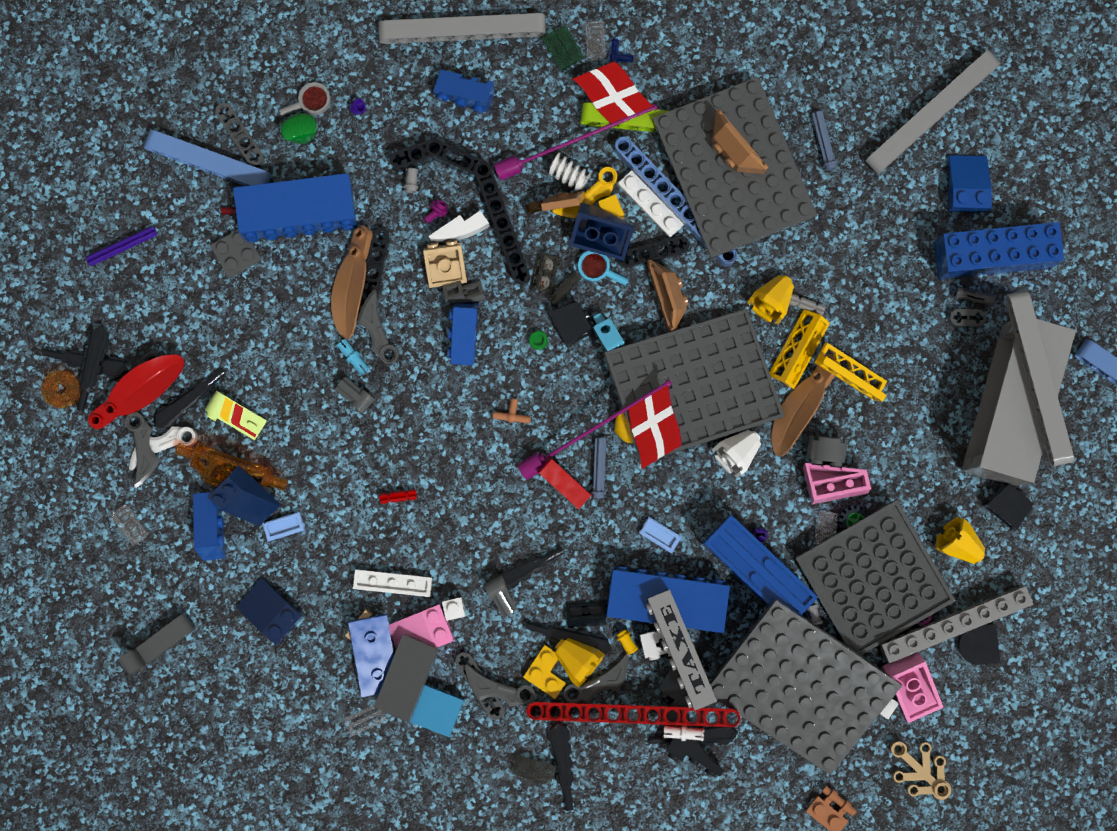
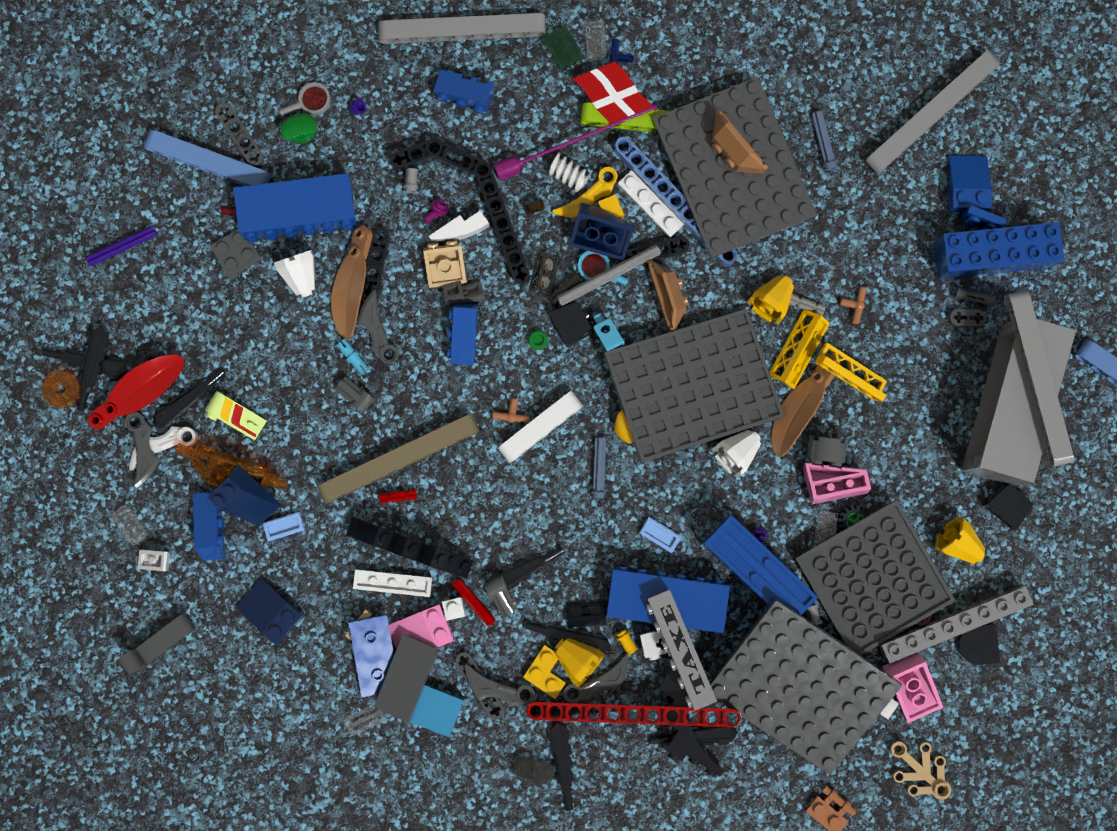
flag [518,379,682,480] -> none
red tile [537,458,591,509] -> none
medium nougat plate [541,191,586,211] -> none
white pin [664,725,704,741] -> none
none -> white slope [138,550,170,571]
none -> white cone [274,250,315,298]
none -> dark tan beam [317,414,480,504]
none -> black arch [346,517,474,578]
none -> red axle [452,578,496,627]
none -> white beam [498,391,583,463]
none -> light grey axle [557,245,661,306]
none -> nougat piece [840,287,867,324]
none -> blue plate [959,205,1007,230]

